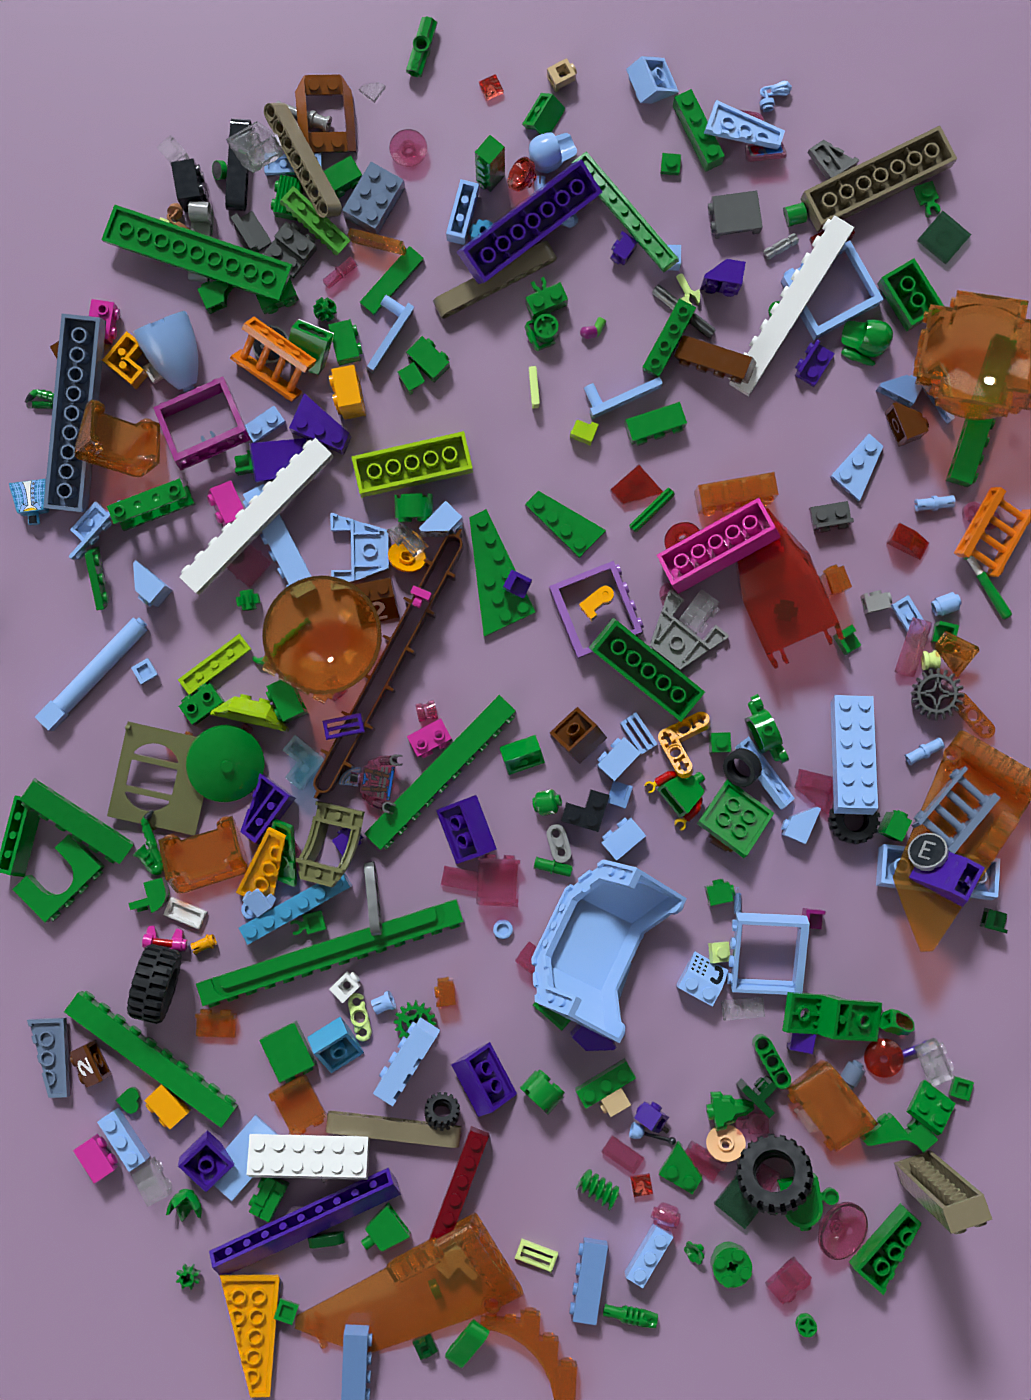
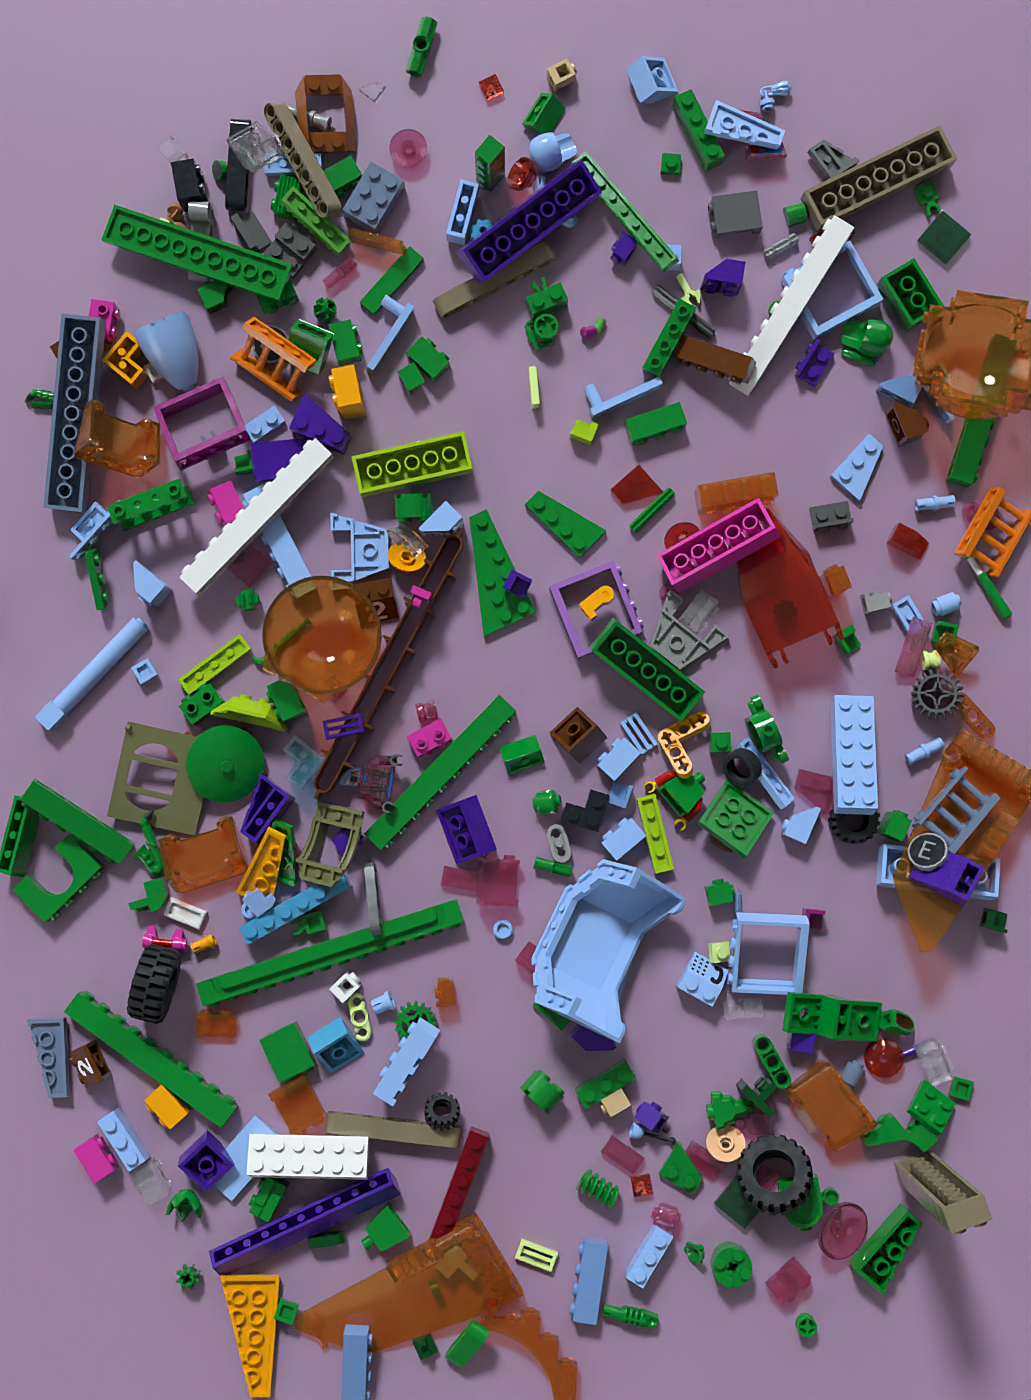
torso [9,479,49,525] -> none
green tile [115,1087,140,1114] -> none
dark purple slope [451,1042,517,1117] -> none
none -> lime plate [636,794,674,874]

